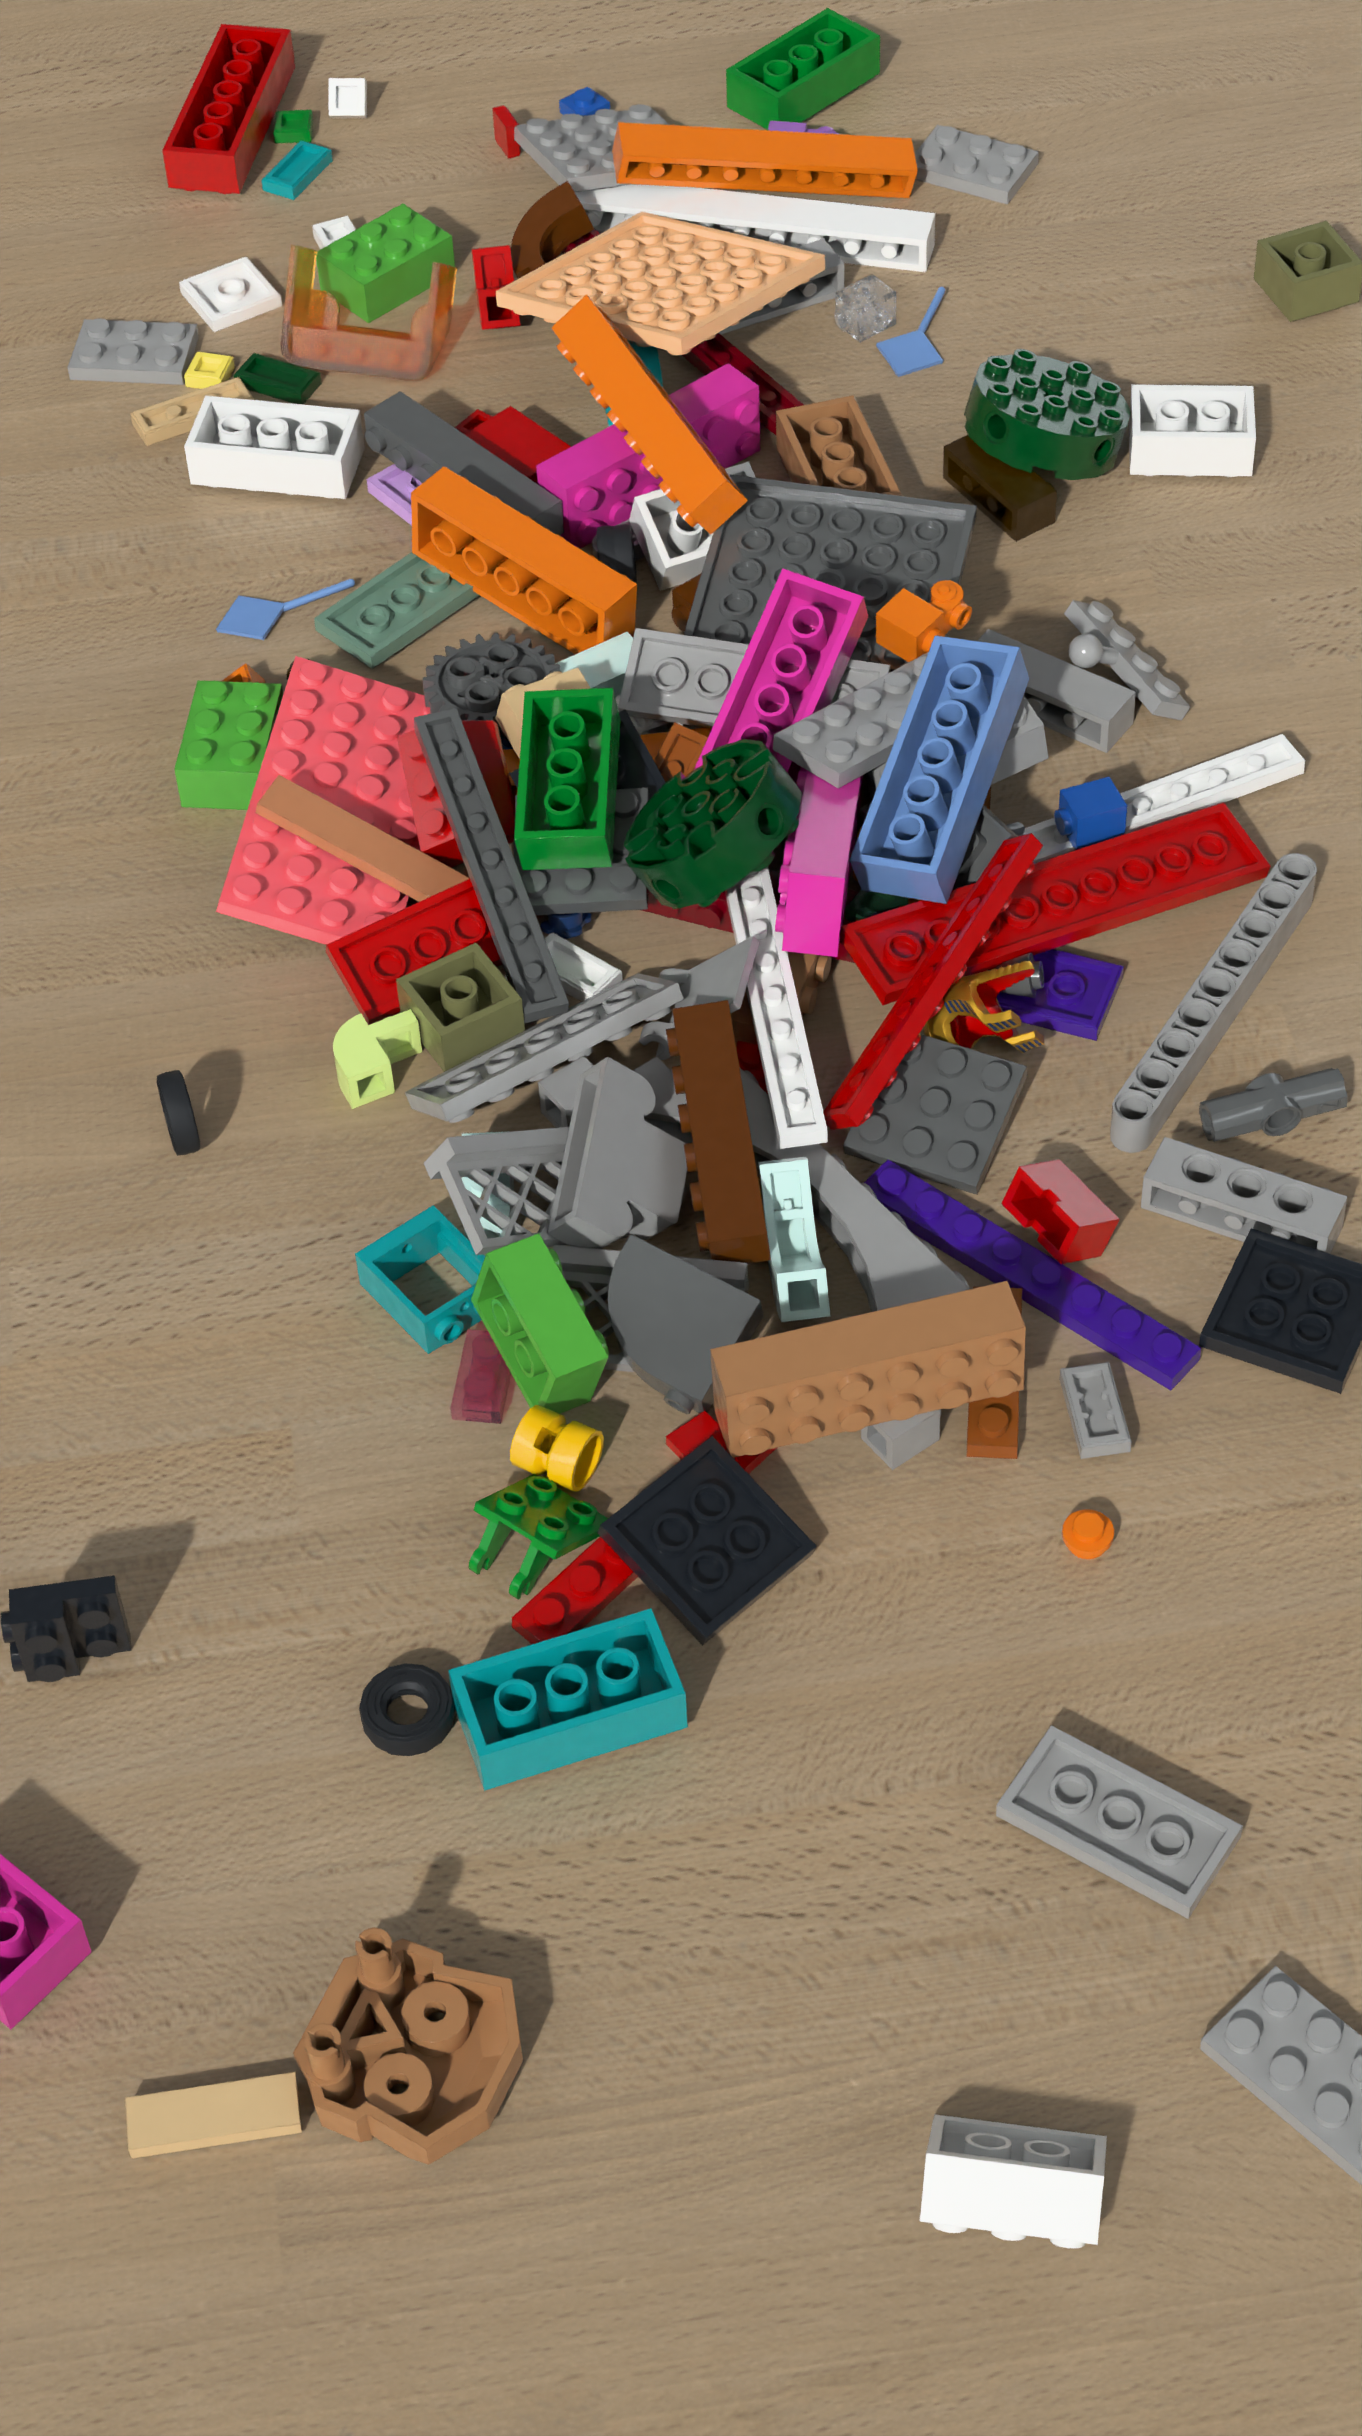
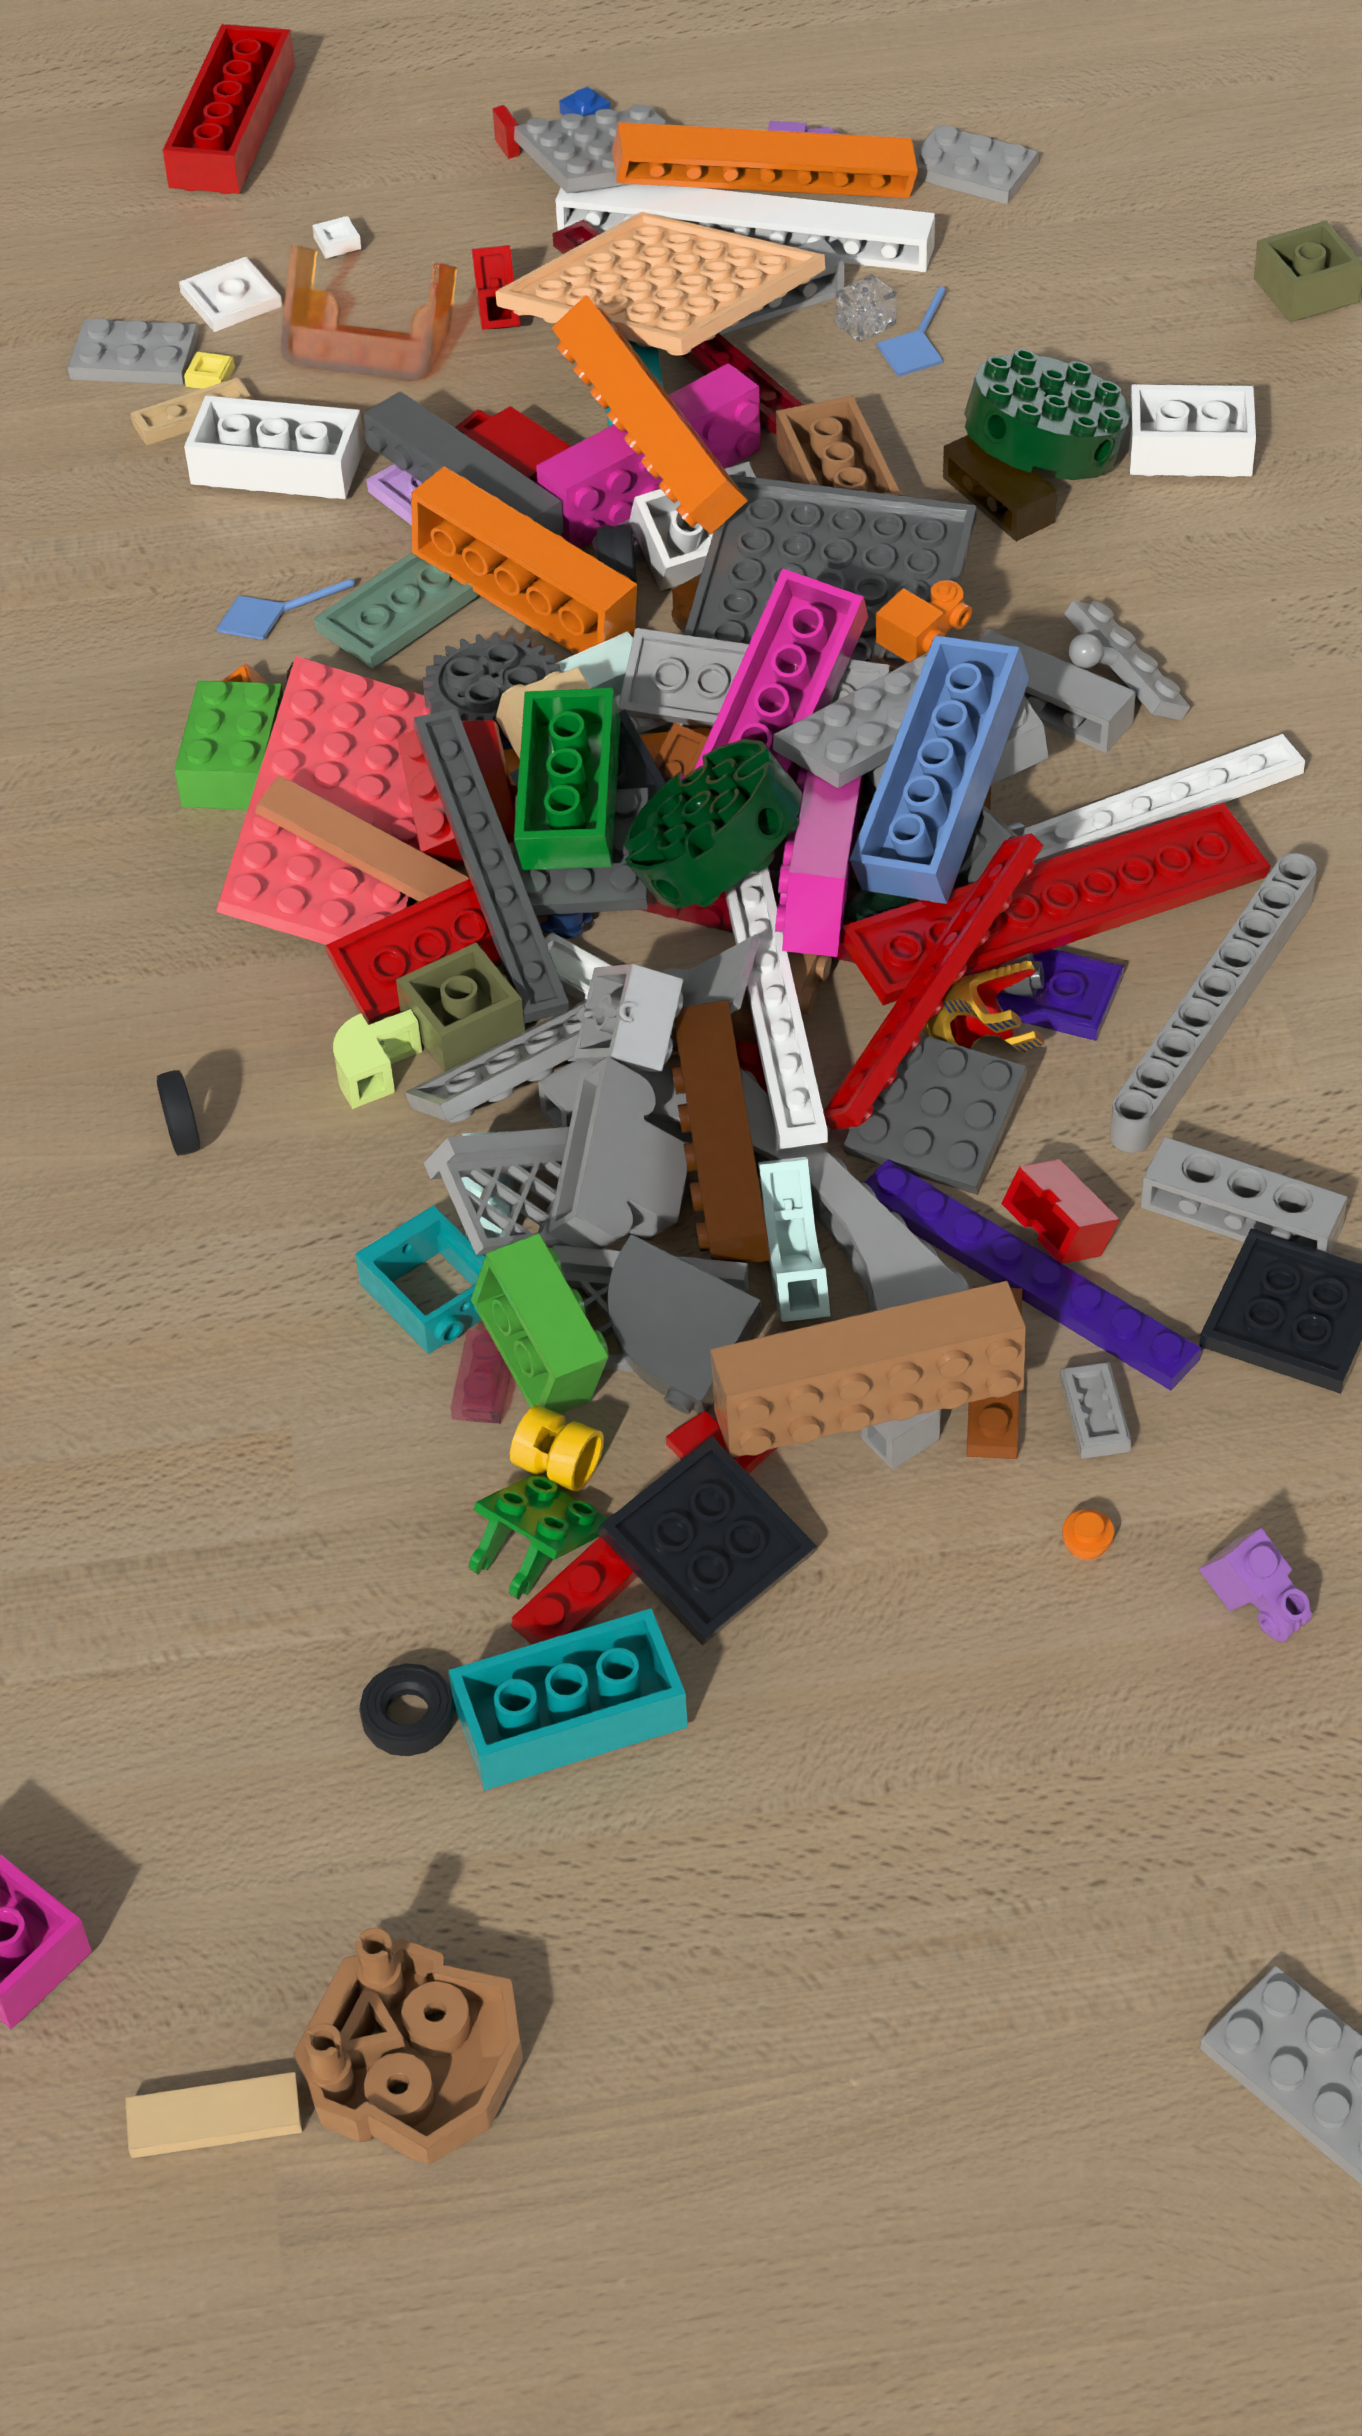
black plate [1,1575,131,1682] -> none
dark green tile [233,353,322,405] -> none
teal tile [261,140,333,200] -> none
green tile [274,110,313,144] -> none
bright green brick [315,203,456,323] -> none
white plate [329,78,367,118] -> none
reddish brown arch [511,181,594,279] -> none
green brick [726,8,880,130] -> none
white slope [920,2114,1107,2248] -> none
light grey plate [996,1725,1243,1919] -> none
blue brick [1054,777,1127,850] -> none
dark grey piece [1199,1068,1348,1142] -> none
none -> light grey brick [573,964,683,1072]
none -> medium lavender brick [1198,1528,1312,1642]

